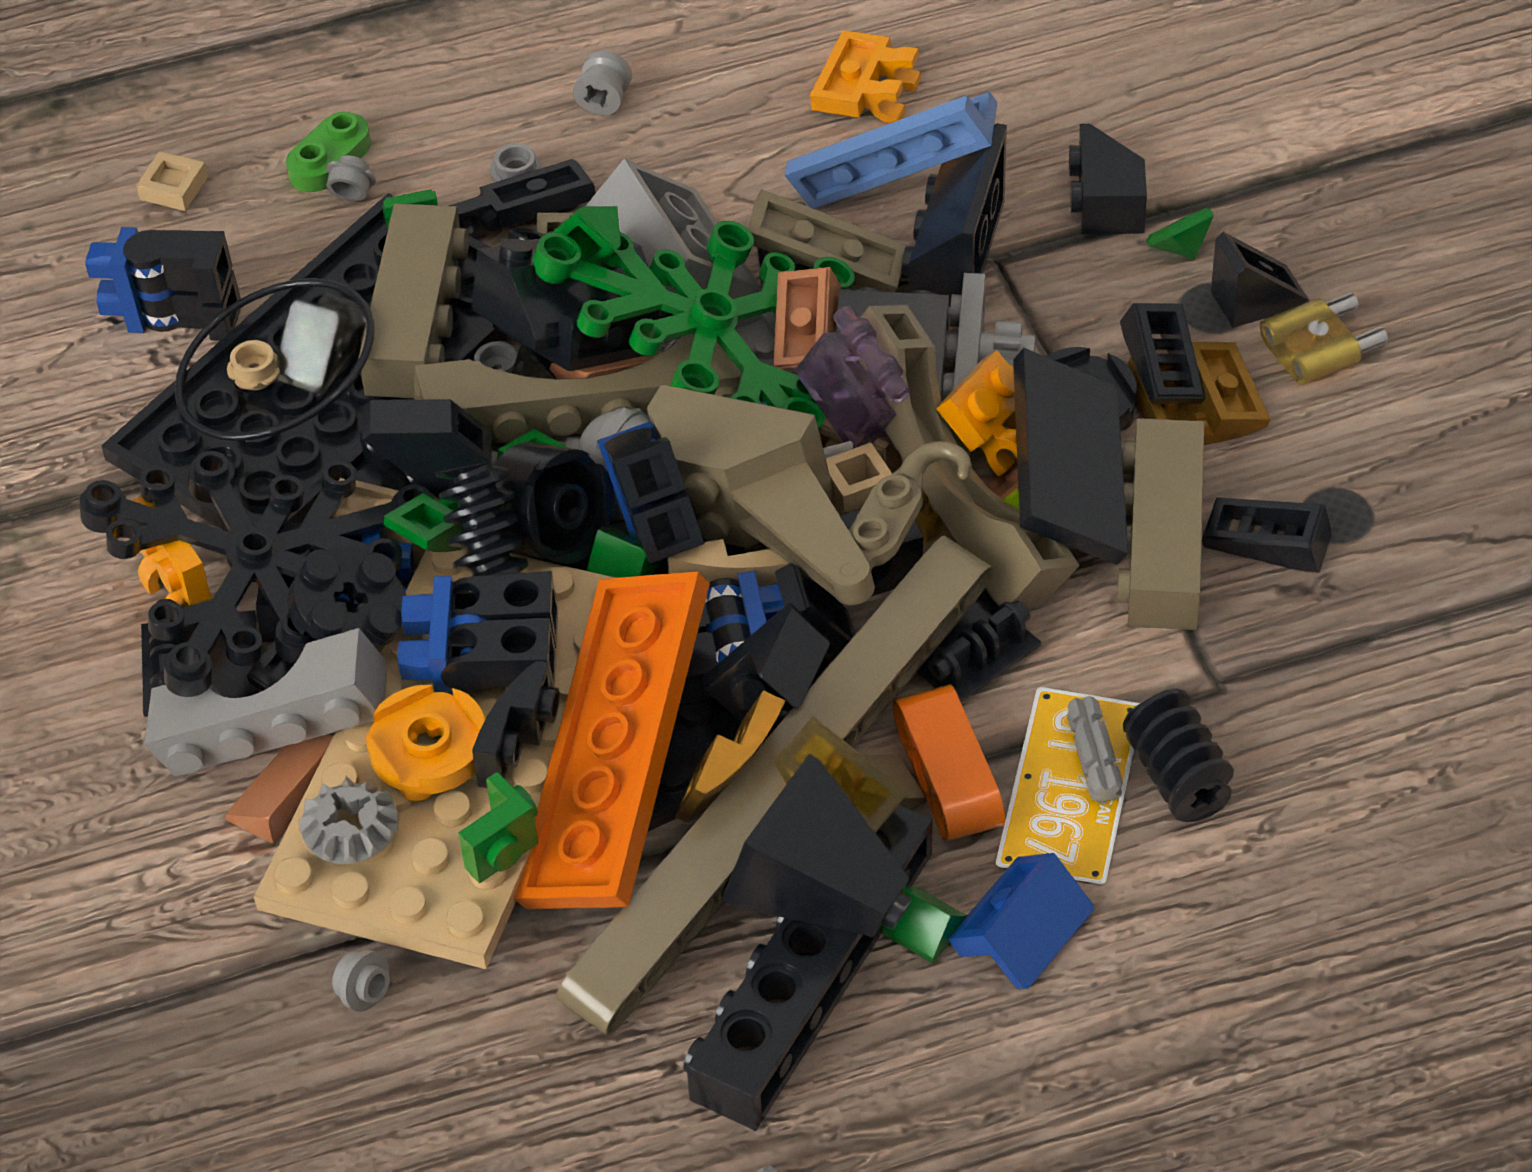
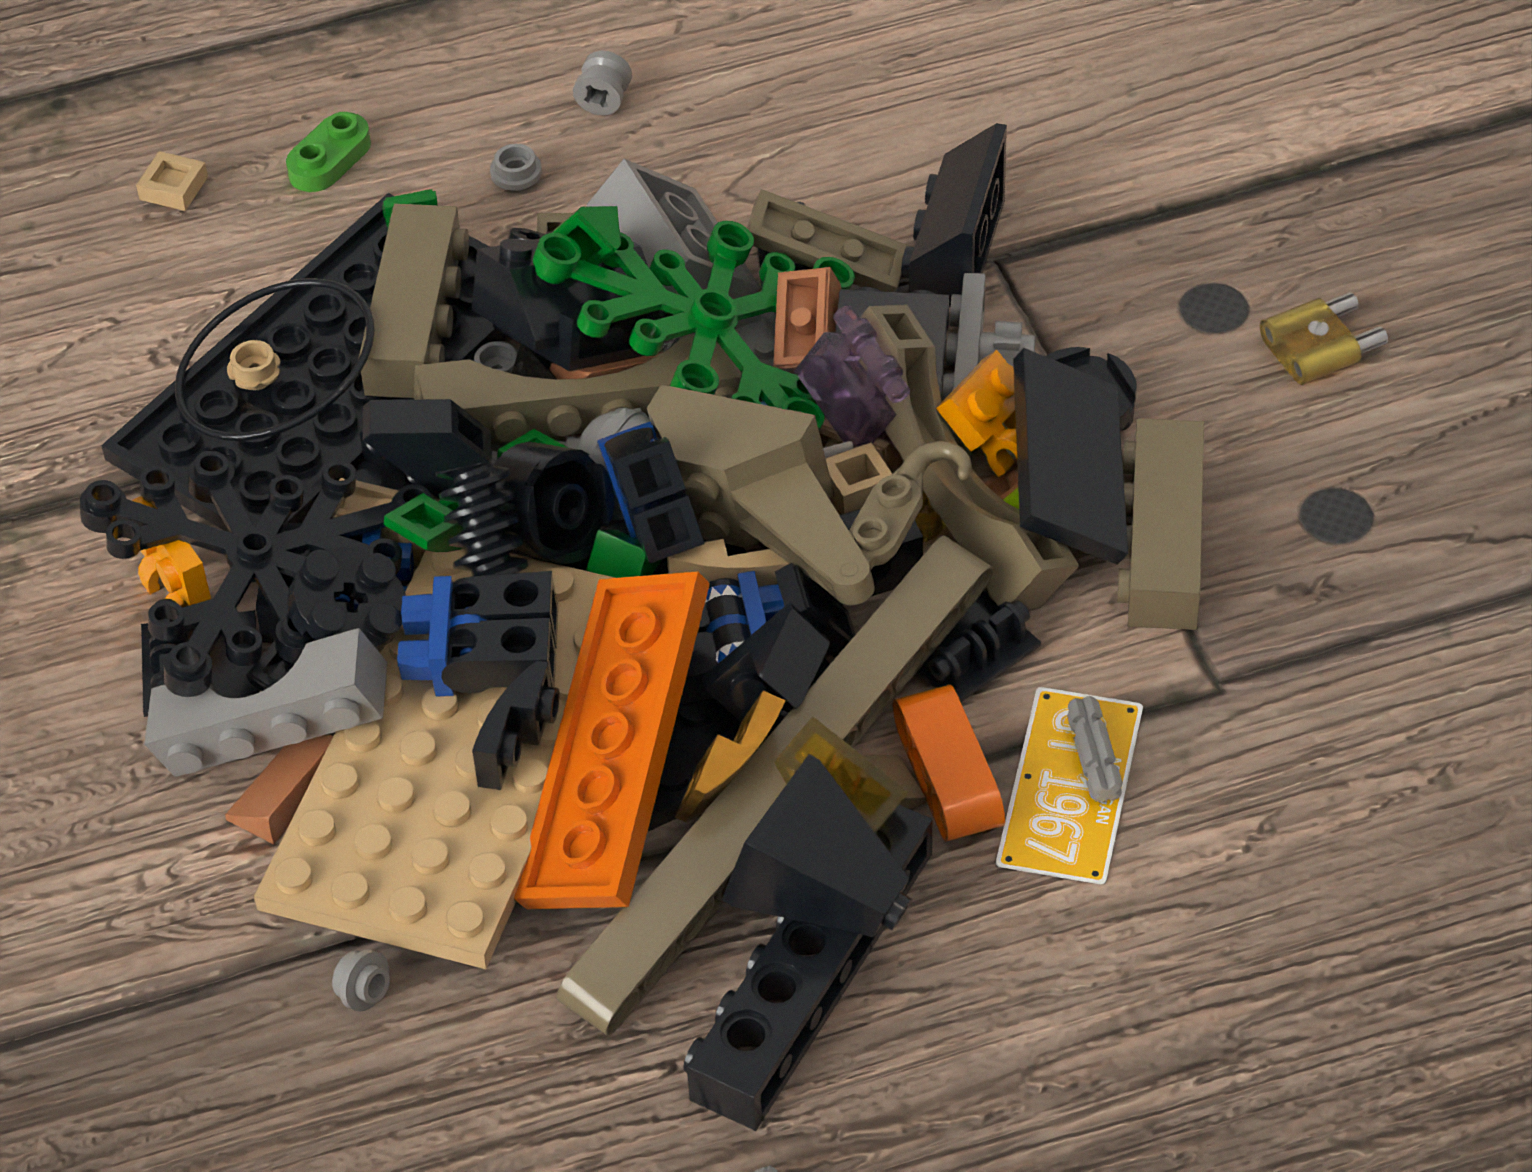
black hips [85,227,241,341] -> none
clear smoke slope [276,293,370,395] -> none
light grey gear [299,776,399,864] -> none
light grey plate [326,155,376,201] -> none
light orange plate [366,685,485,801] -> none
black hinge [448,159,596,239] -> none
green bracket [458,772,538,884] -> none
medium blue fence [785,92,997,209] -> none
light orange plate [810,30,921,123] -> none
green slope [882,887,967,963] -> none
blue panel [947,853,1094,989] -> none
black slope [1069,124,1147,234] -> none
black slope [1120,303,1205,404] -> none
black piece [1123,688,1234,822] -> none
pearl gold slope [1127,342,1271,445] -> none
green slope [1146,208,1214,259] -> none
black slope [1202,497,1332,573] -> none
black slope [1211,231,1310,328] -> none

